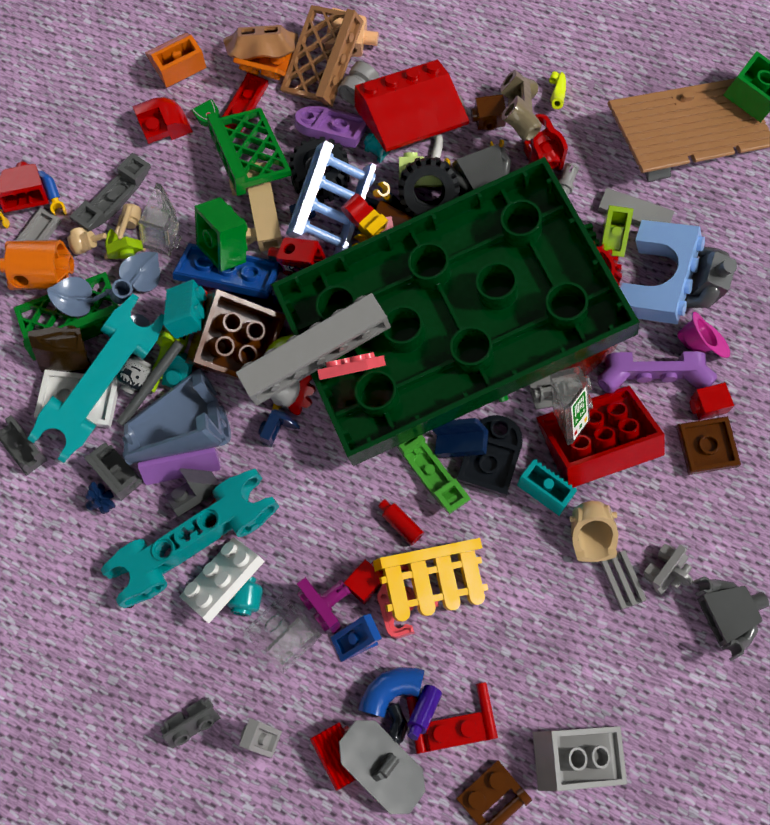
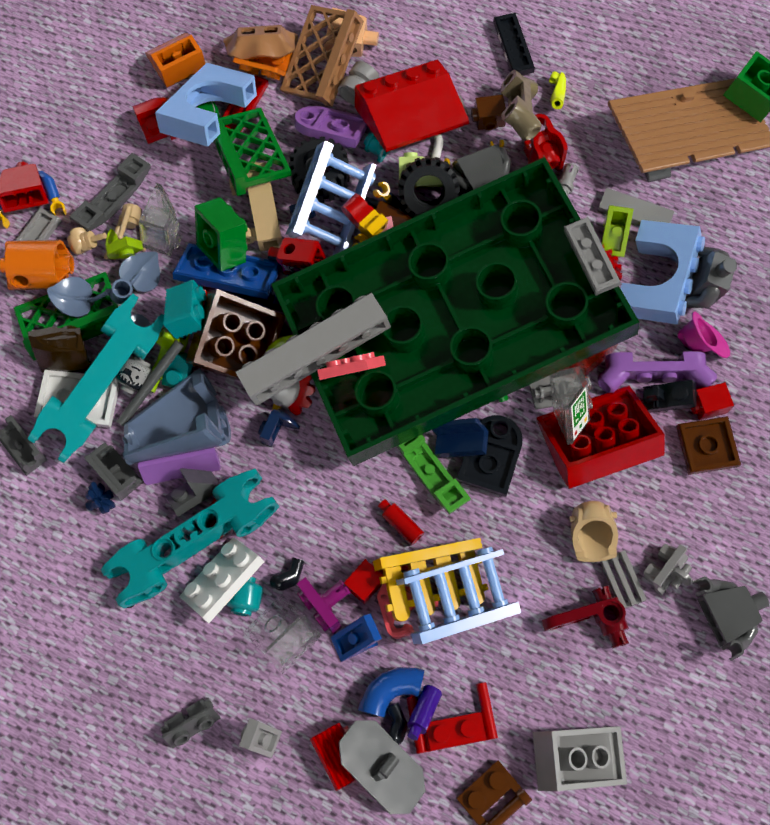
teal brick [517,459,577,516] -> none
none -> light blue arch [155,63,257,147]
none -> black arm [270,558,305,591]
none -> light blue fence [396,546,521,644]
none -> black plate [493,13,535,75]
none -> dark red piece [541,586,629,649]
none -> light grey tile [564,217,620,296]
none -> black hinge [643,380,697,413]

